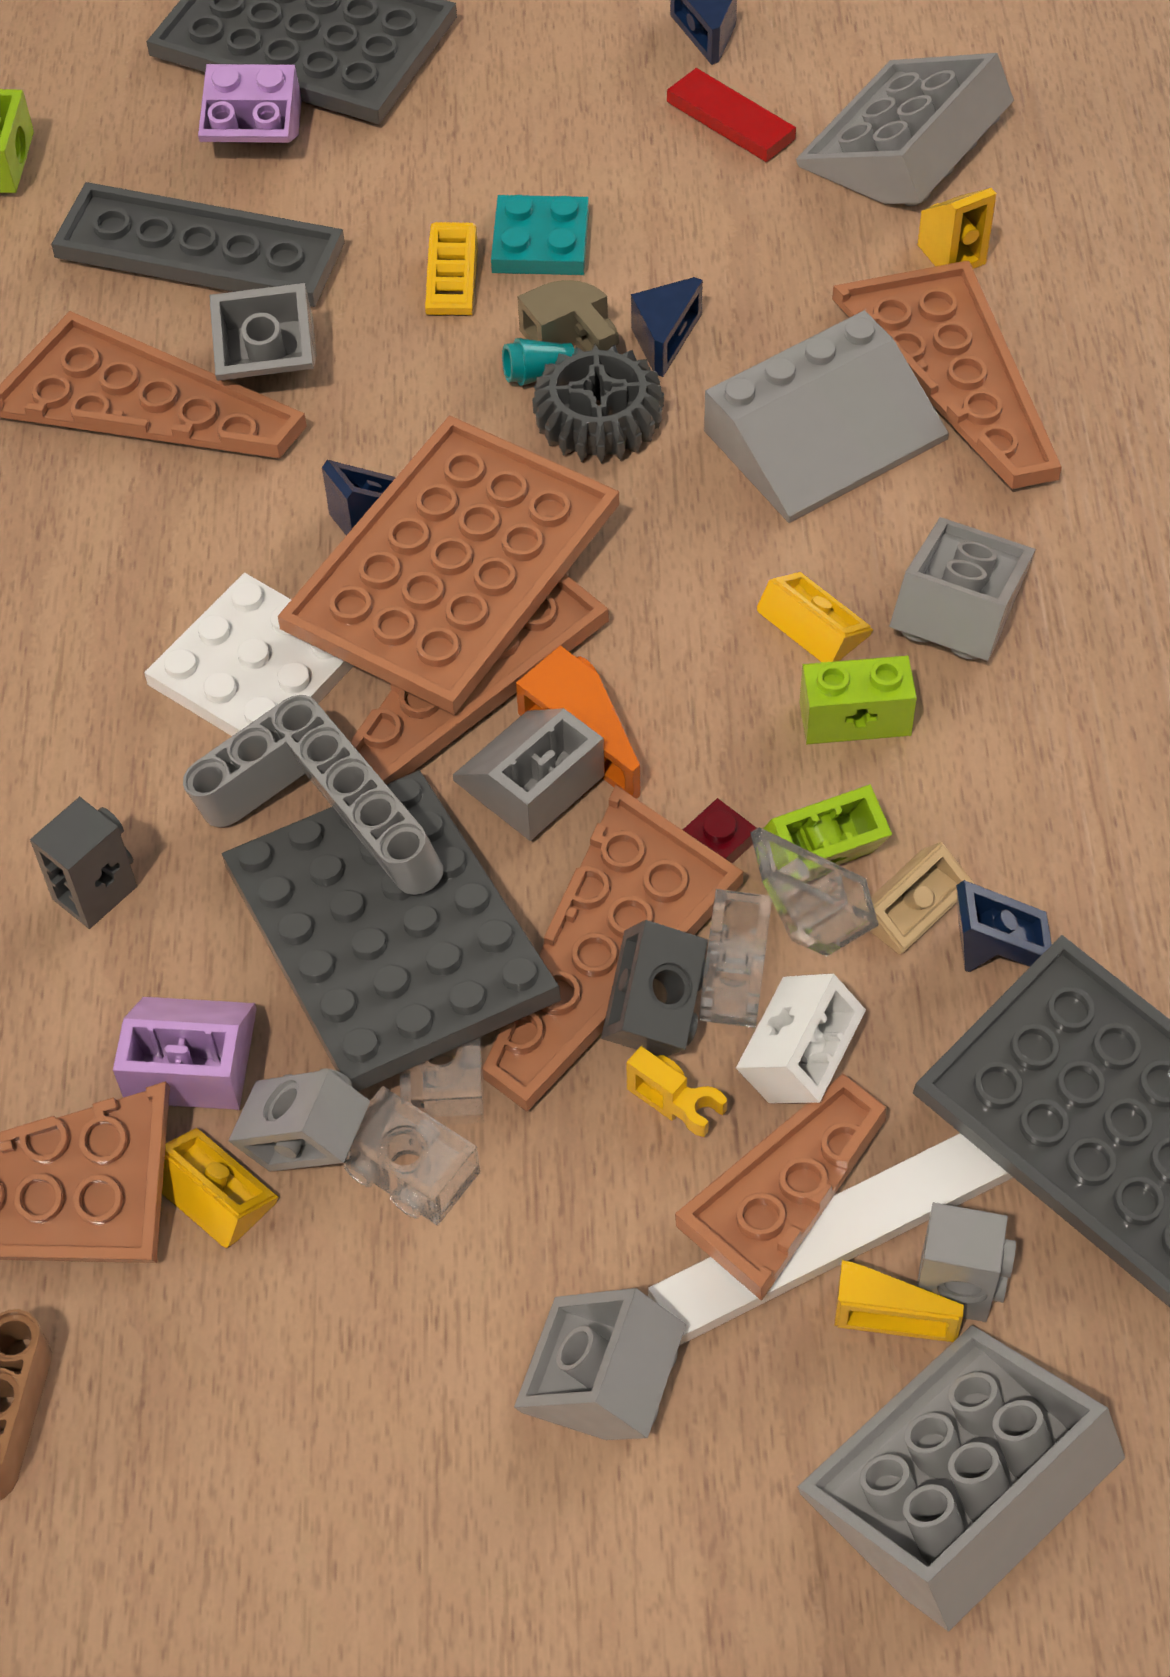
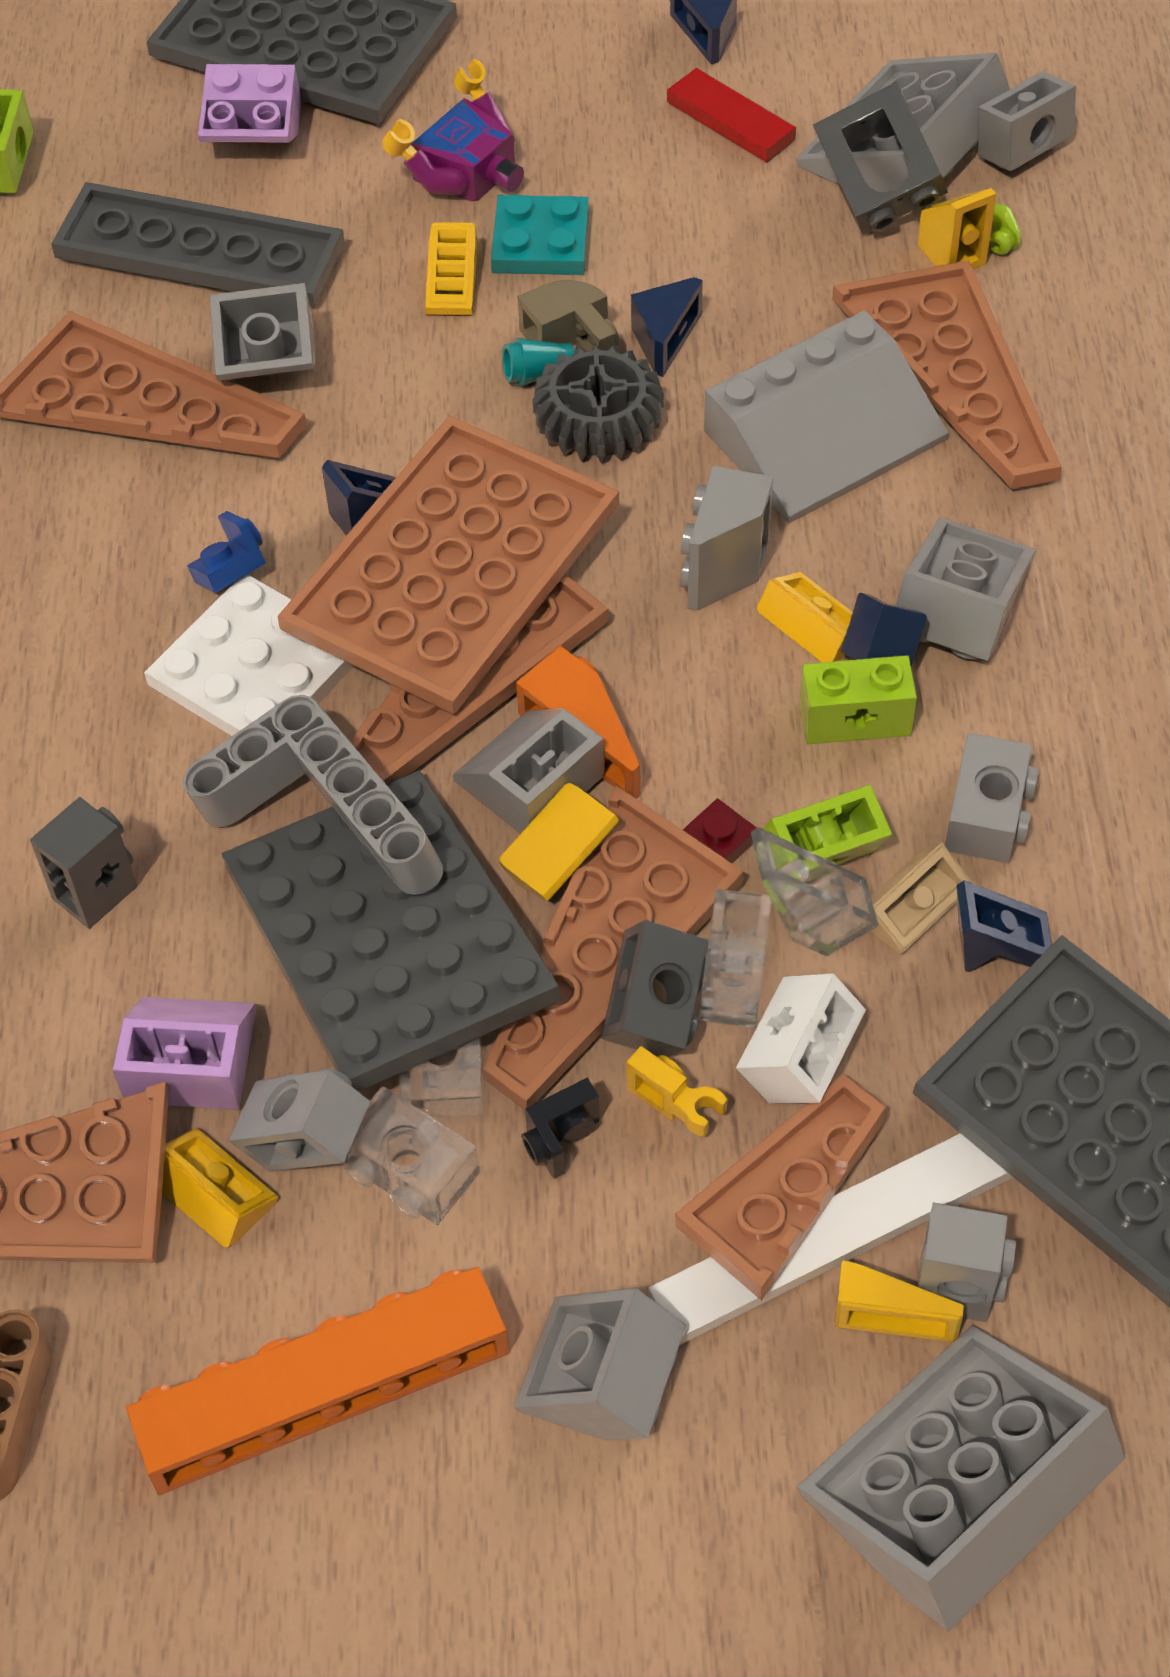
none -> orange brick [125,1266,509,1496]
none -> blue bracket [187,511,266,593]
none -> torso [383,59,524,202]
none -> yellow slope [498,782,619,901]
none -> black bracket [521,1077,599,1179]
none -> light grey slope [680,466,773,611]
none -> dark grey panel [813,81,948,235]
none -> dark blue panel [841,593,927,667]
none -> light grey brick [945,733,1039,863]
none -> light grey brick [978,71,1076,171]
none -> lime arm [990,203,1021,255]

